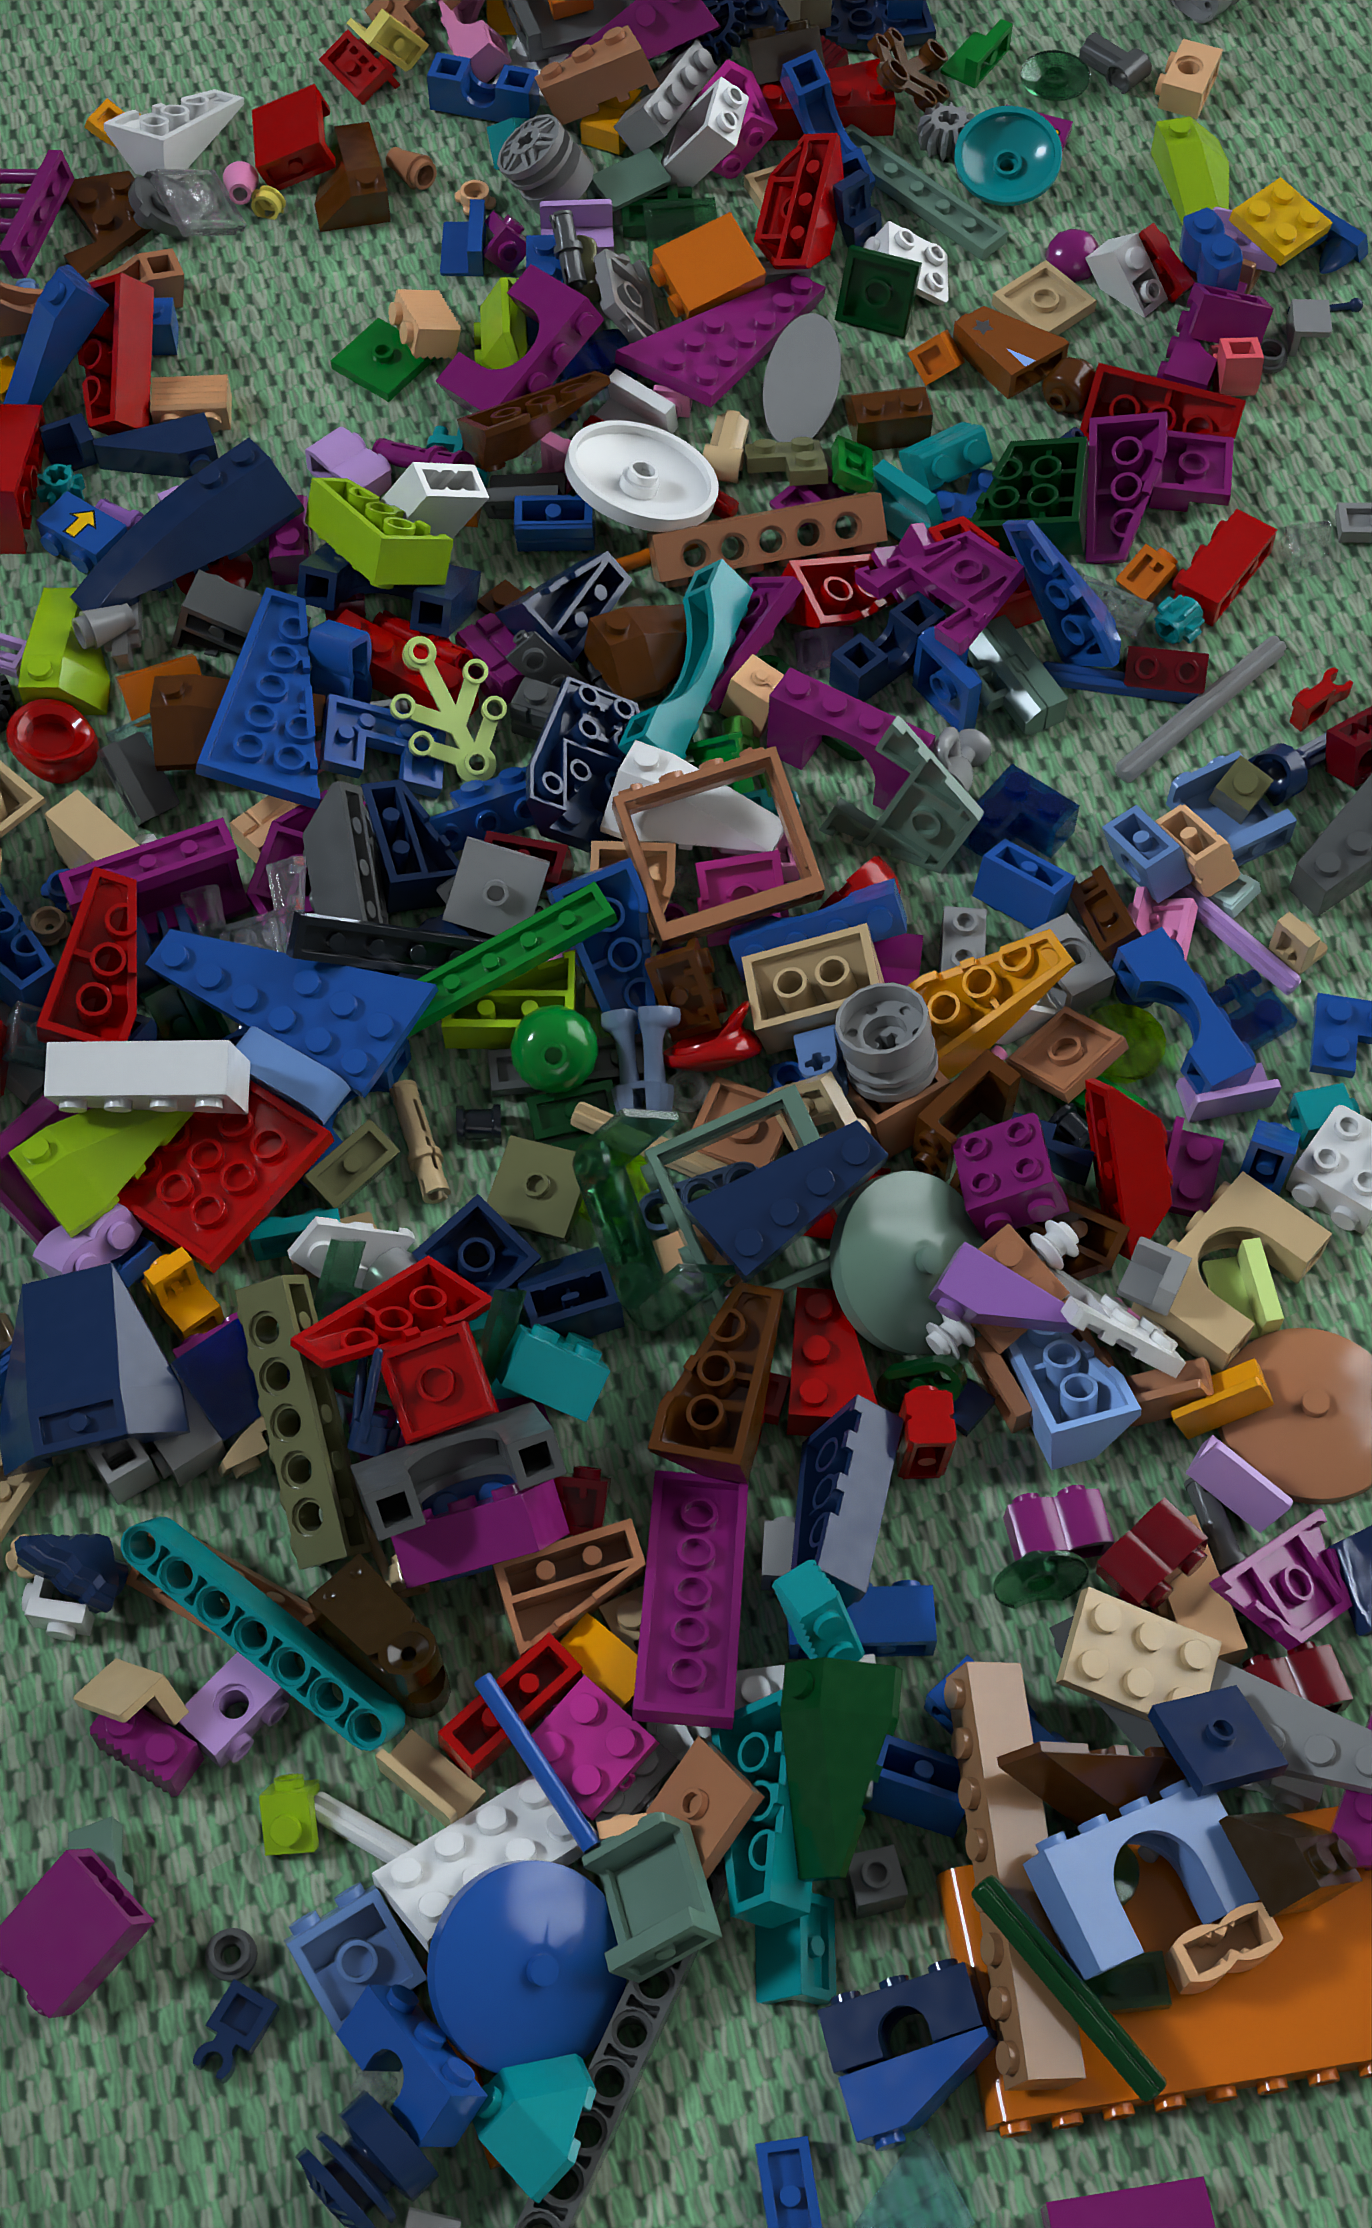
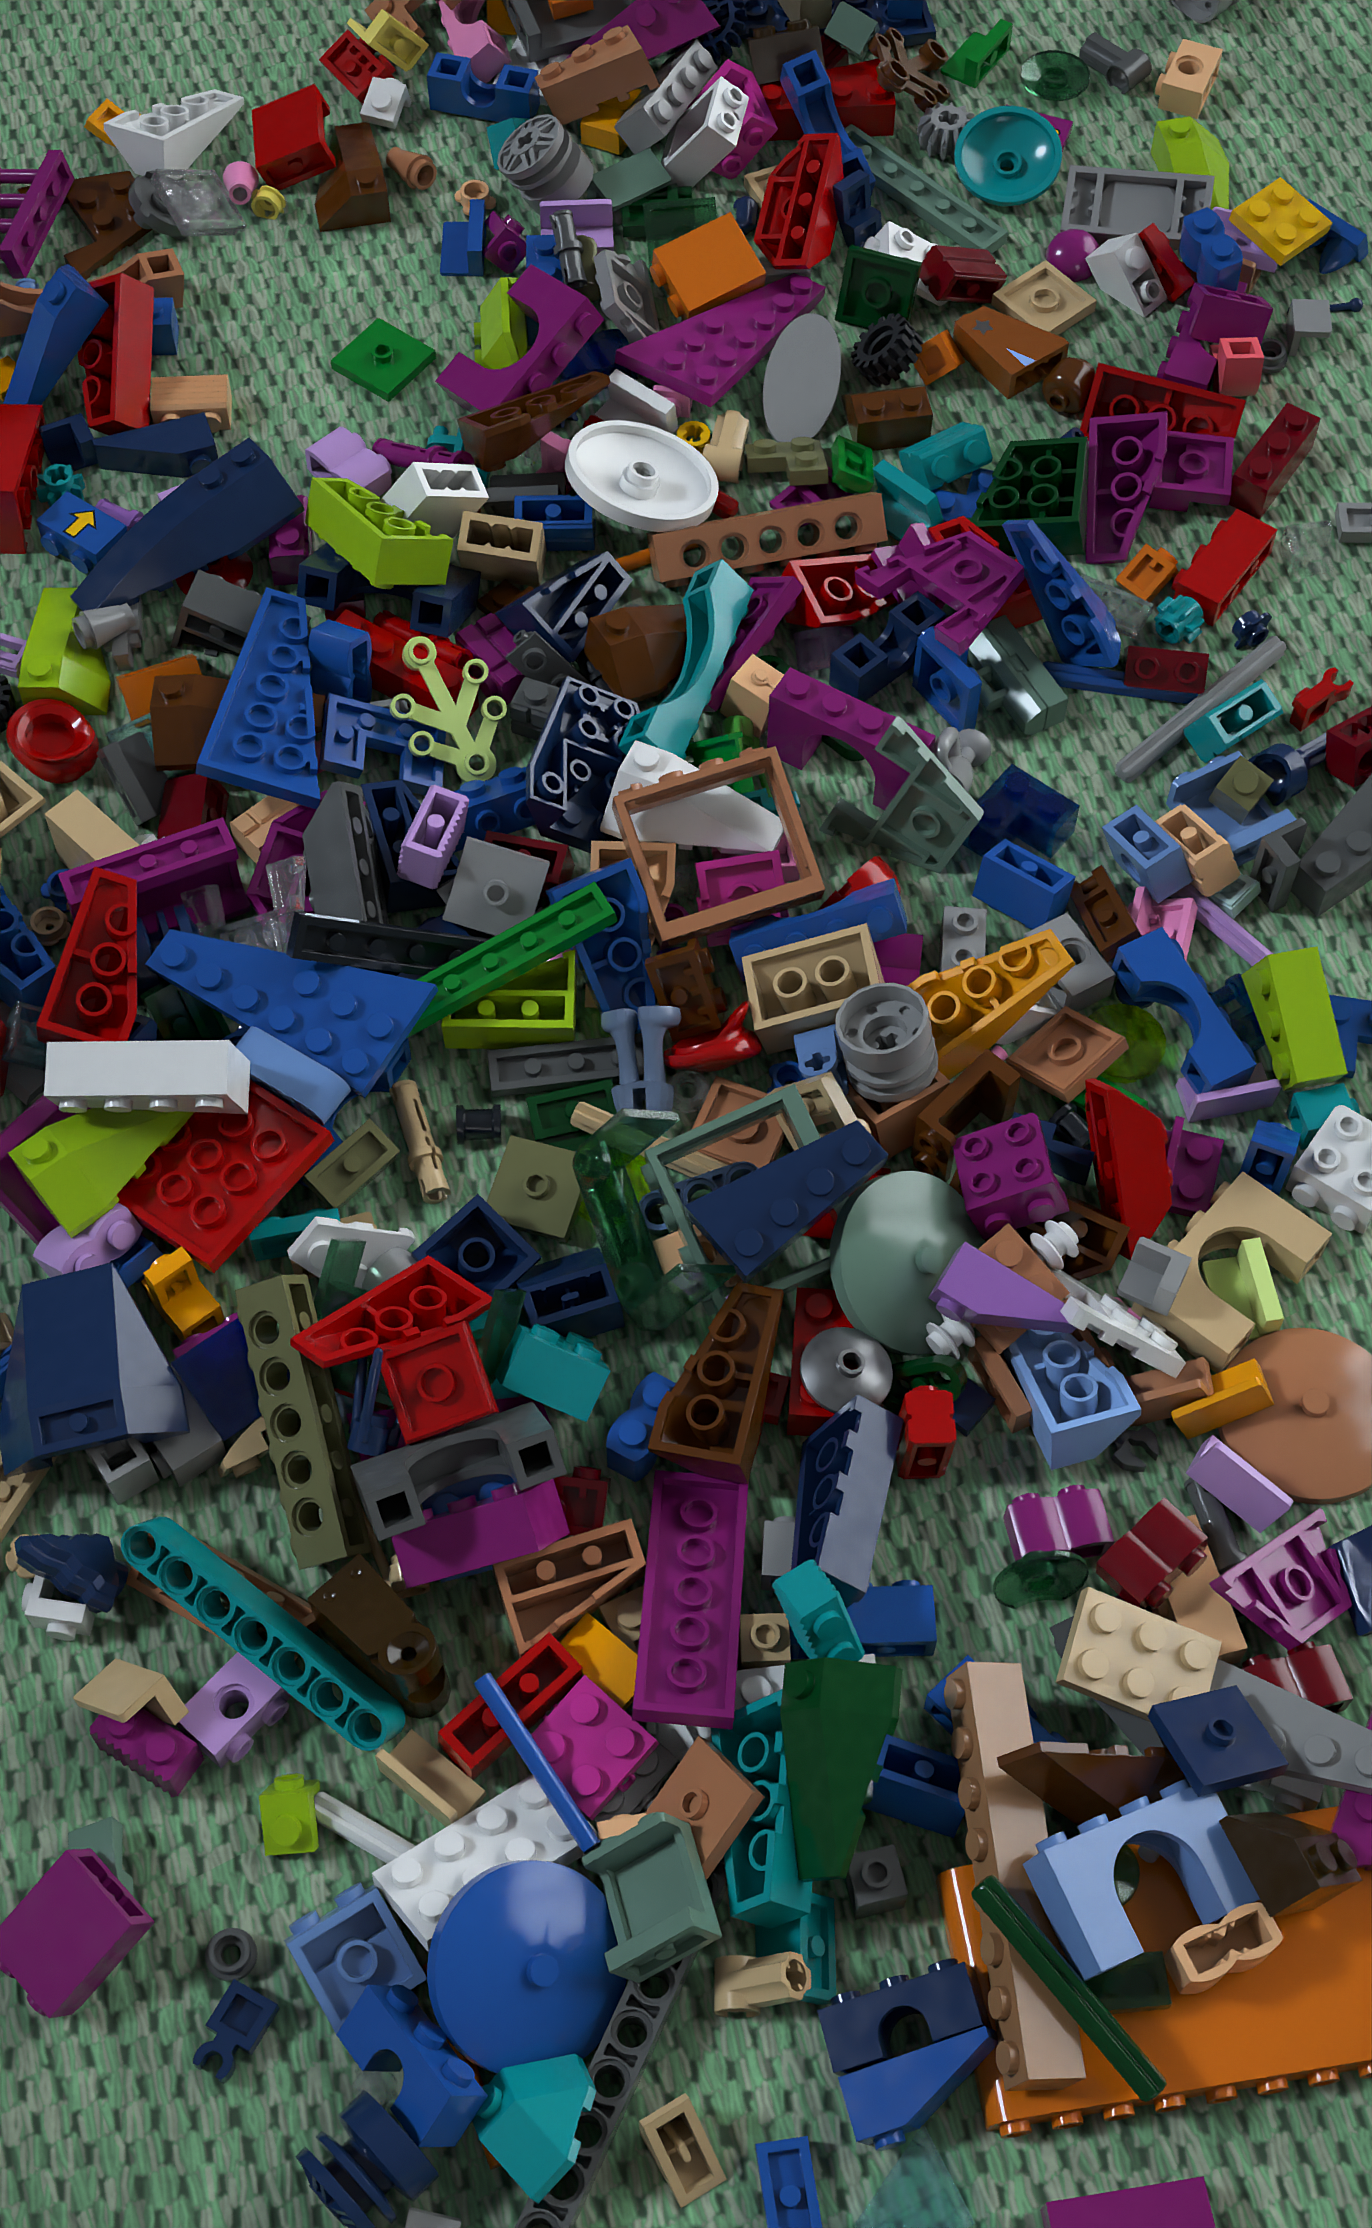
light nougat brick [388,289,461,360] -> none
green cylinder [510,1004,598,1094] -> none
tan bracket [1268,911,1328,975] -> none
none -> dark red panel [157,773,229,839]
none -> white bracket [360,77,411,129]
none -> lavender brick [396,785,469,889]
none -> tan brick [457,511,547,587]
none -> blue brick [606,1372,676,1482]
none -> tan slope [639,2093,727,2208]
none -> yellow bush [677,421,710,455]
none -> tan piece [714,1951,811,2017]
none -> dark blue arm [733,196,758,235]
none -> tan brick [739,1613,791,1670]
none -> flat silver dish [800,1327,893,1413]
none -> sand green panel [824,1,880,61]
none -> black tyre [851,313,923,387]
none -> dark red brick [919,245,1007,304]
none -> light grey slope [1060,165,1215,250]
none -> dark grey bar [1111,1425,1159,1472]
none -> teal brick [1183,679,1283,763]
none -> dark red brick [1229,403,1321,519]
none -> dark blue plate [1232,610,1272,650]
none -> lime wedge [1241,946,1348,1091]
none -> dark grey panel [1250,818,1308,912]

